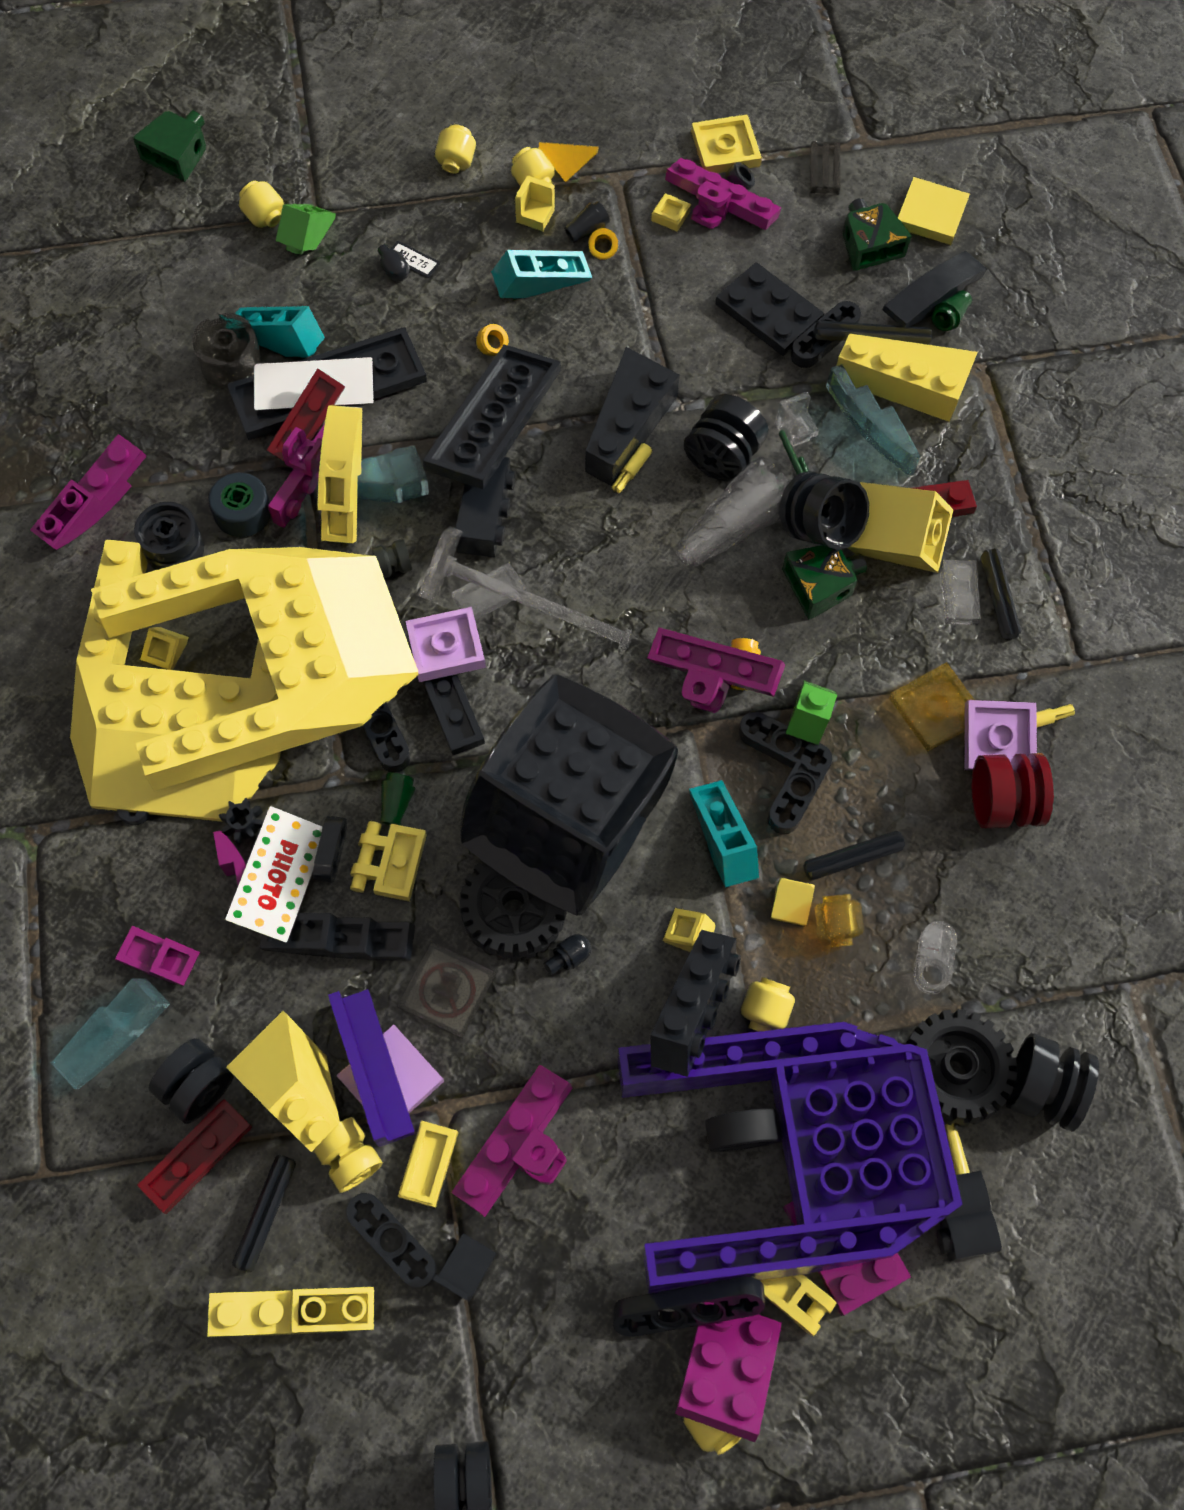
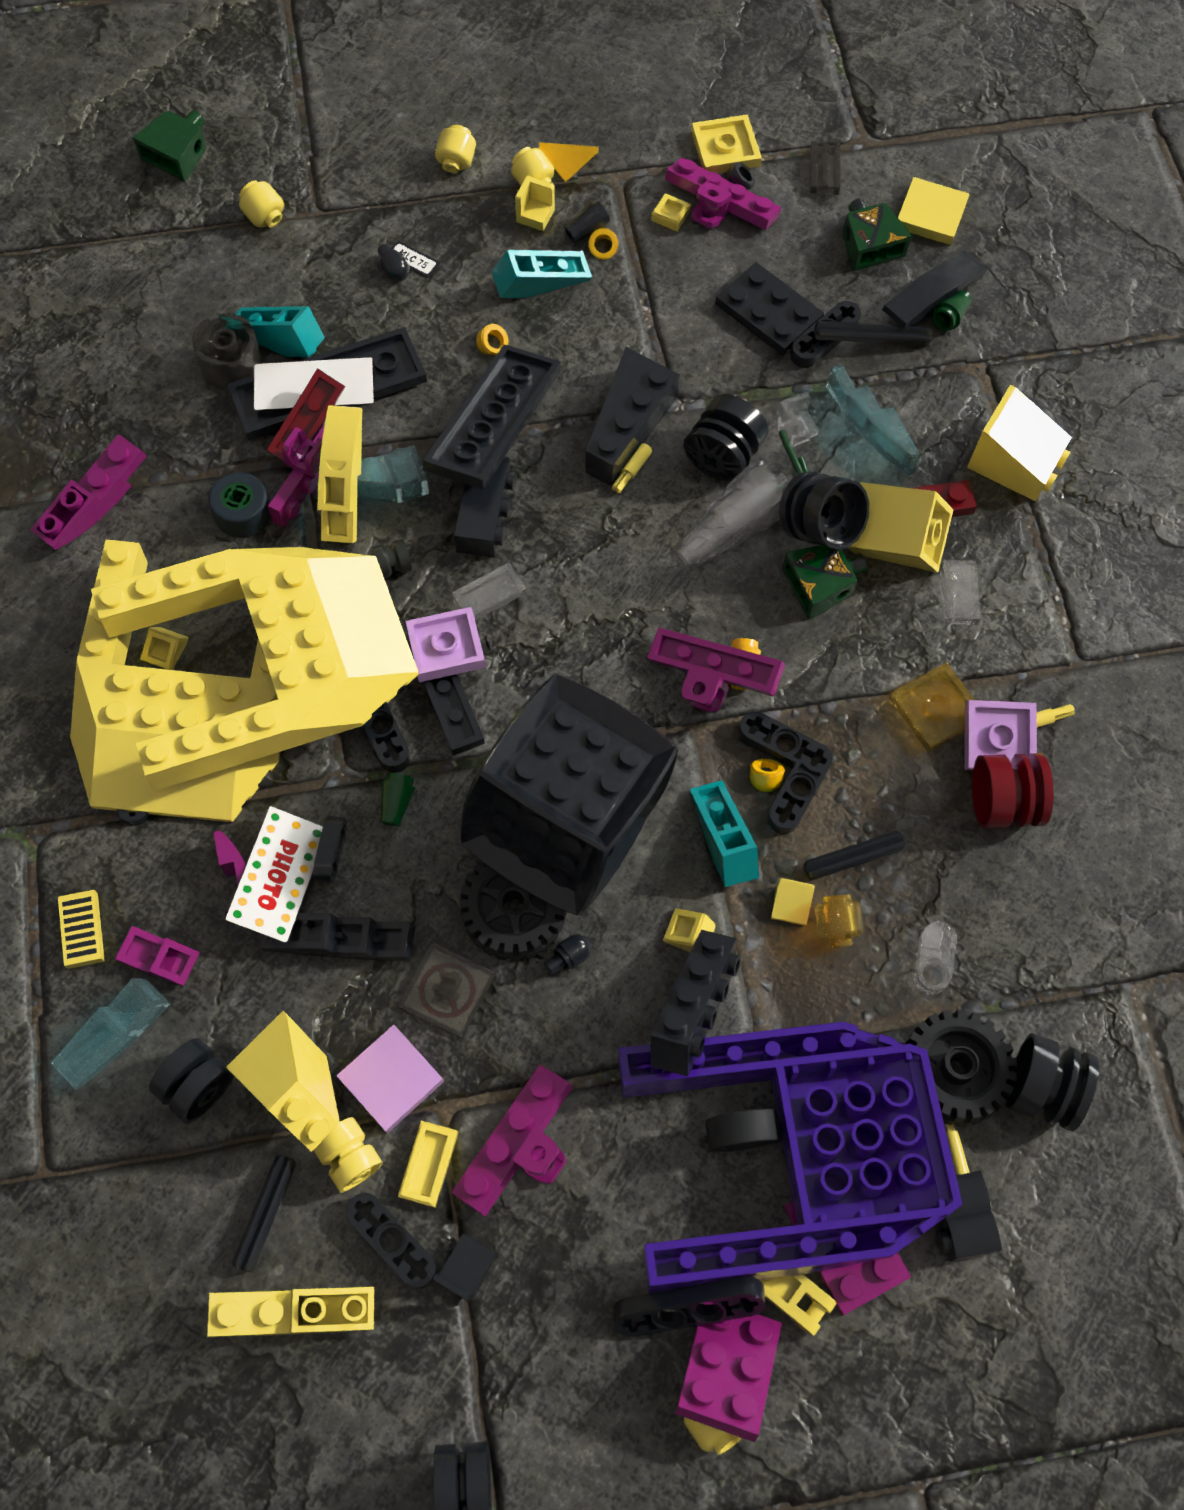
black wheel [134,502,204,570] -> none
dark red plate [137,1099,253,1214] -> none
black gear [219,798,263,845] -> none
bright green slope [276,204,336,254] -> none
dark purple fence [328,989,416,1147] -> none
light yellow plate [350,821,427,901] -> none
clear tile [418,526,632,649] -> none
light yellow head [741,977,795,1031] -> none
bright green slope [786,680,837,745] -> none
light yellow wedge [833,334,978,422] -> none
black axle [981,548,1022,640] -> none
none -> light yellow tile [58,890,105,969]
none -> yellow piece [749,759,785,792]
none -> slope [967,385,1071,501]

